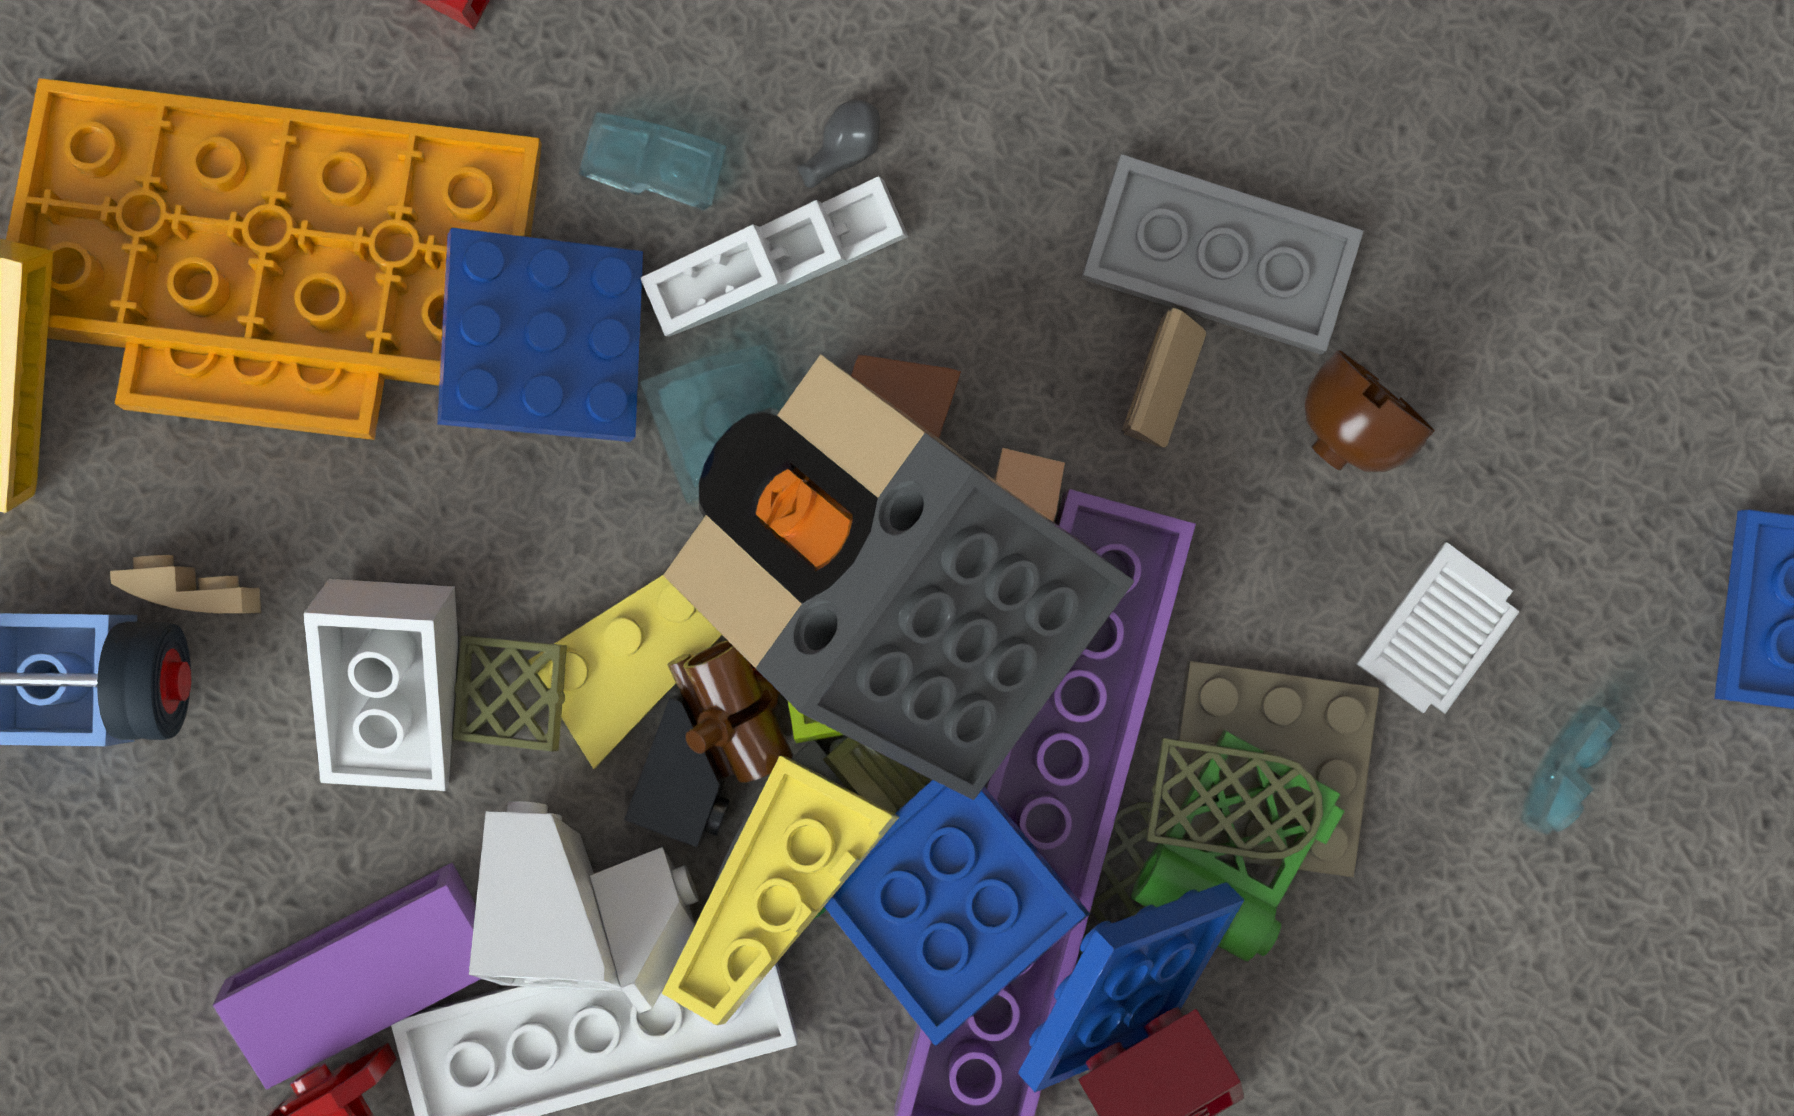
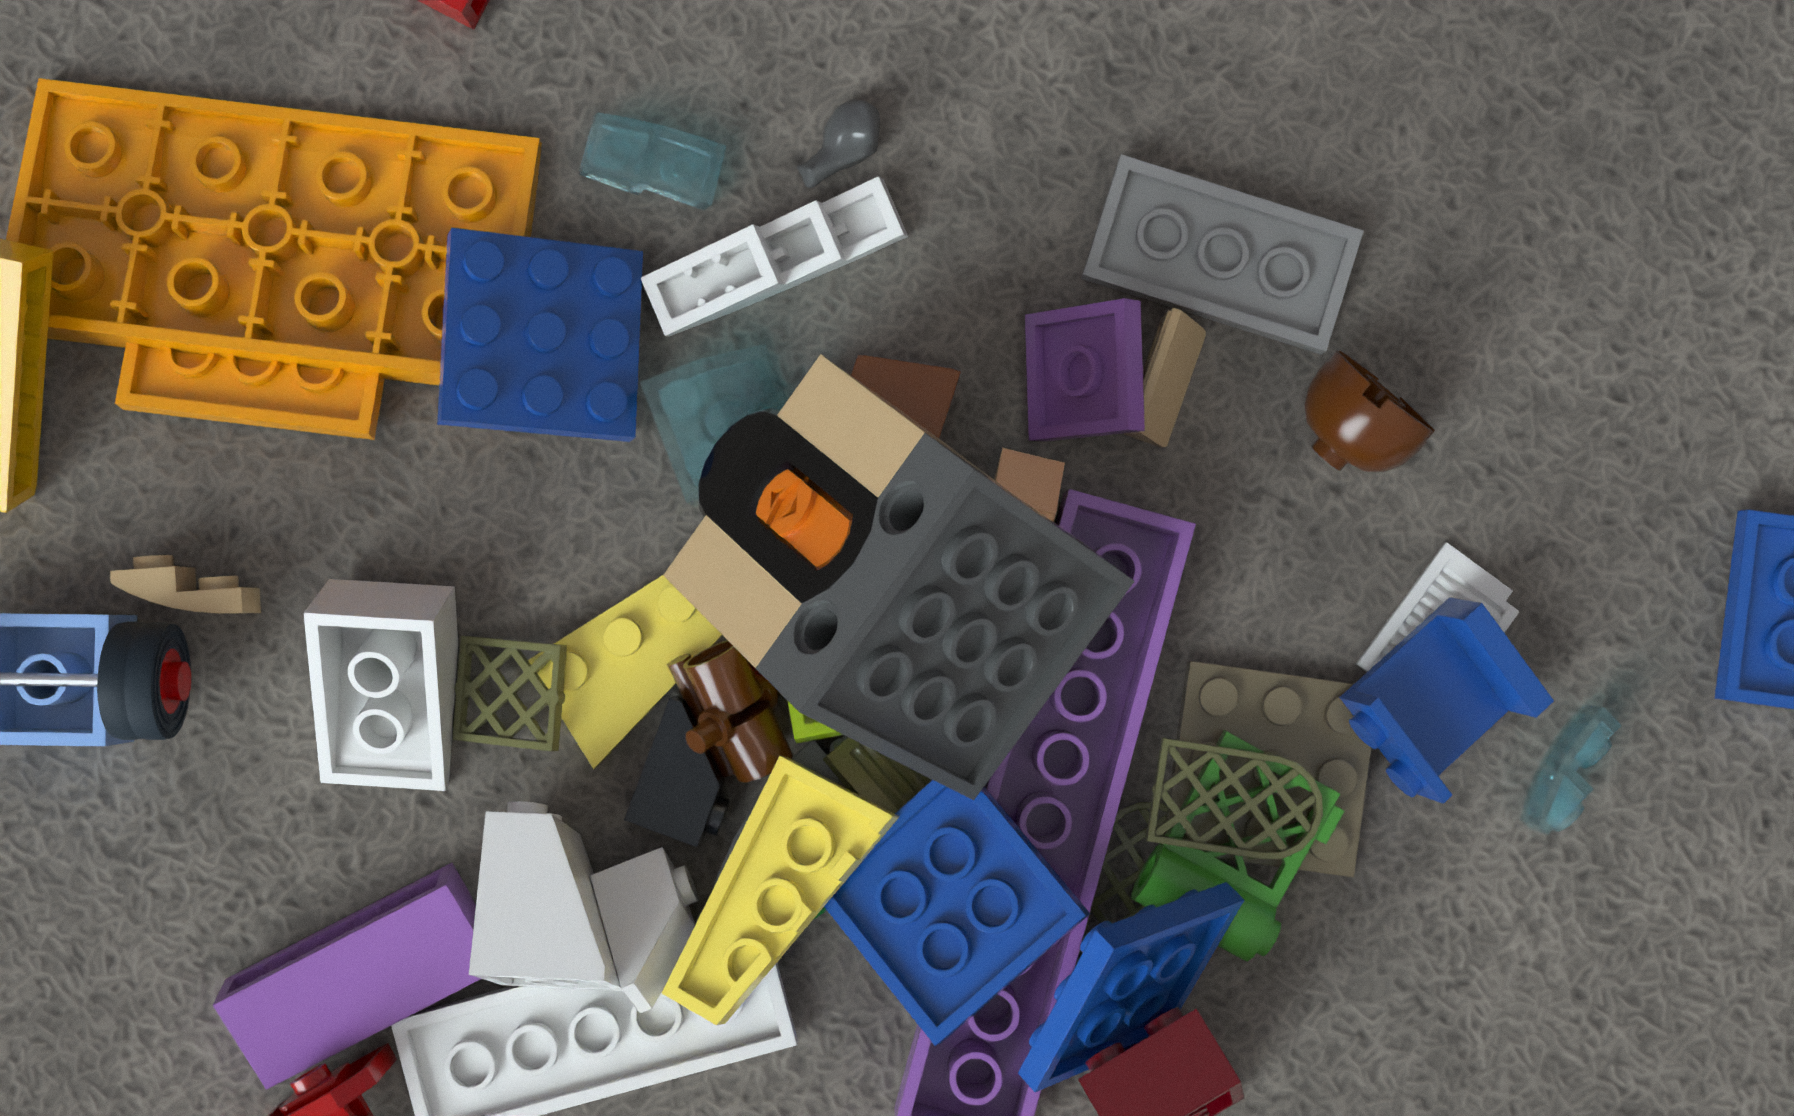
none -> medium lavender plate [1025,298,1145,441]
none -> blue panel [1339,597,1554,804]

